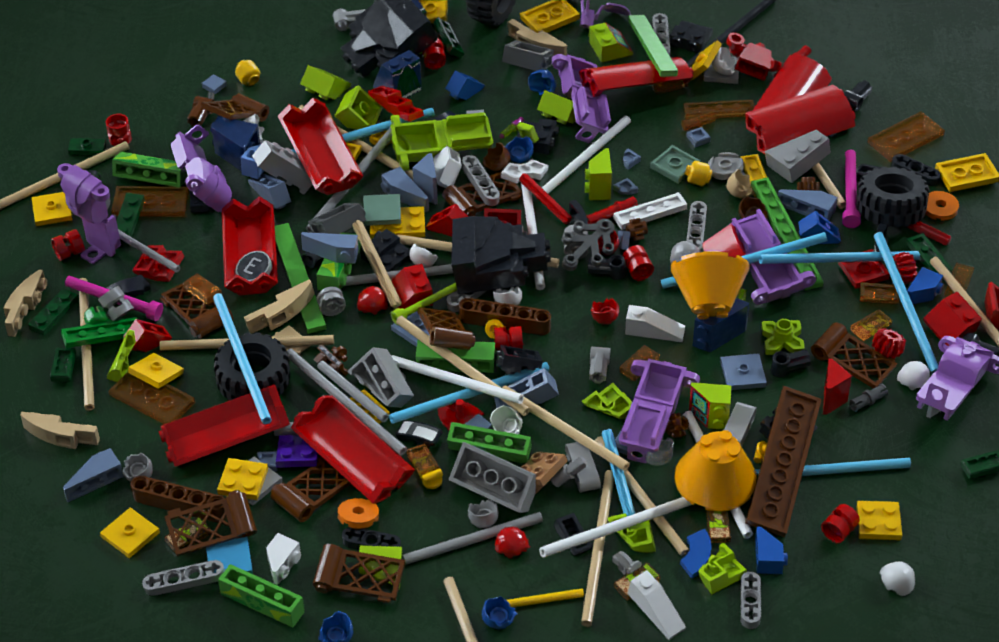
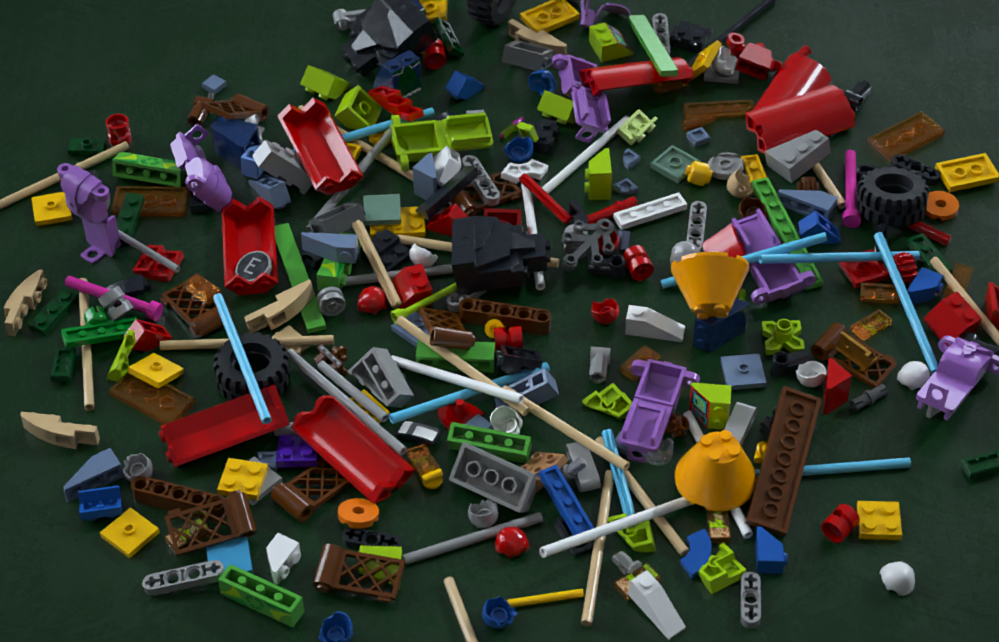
red wheel [51,229,85,261] -> none
yellow head [235,60,260,86] -> none
sand blue slope [381,167,429,212] -> none
reddish brown hair [482,142,510,172] -> none
white hair [493,286,522,305] -> none
reddish brown gear [626,218,648,241] -> none
red gear [872,328,906,358] -> none
none -> blue bracket [78,486,122,521]
none -> black slope [415,166,479,220]
none -> blue tile [538,464,594,536]
none -> yellowish green bracket [616,109,658,146]
none -> white hair [796,361,827,387]
none -> pearl gold piece [835,331,881,372]

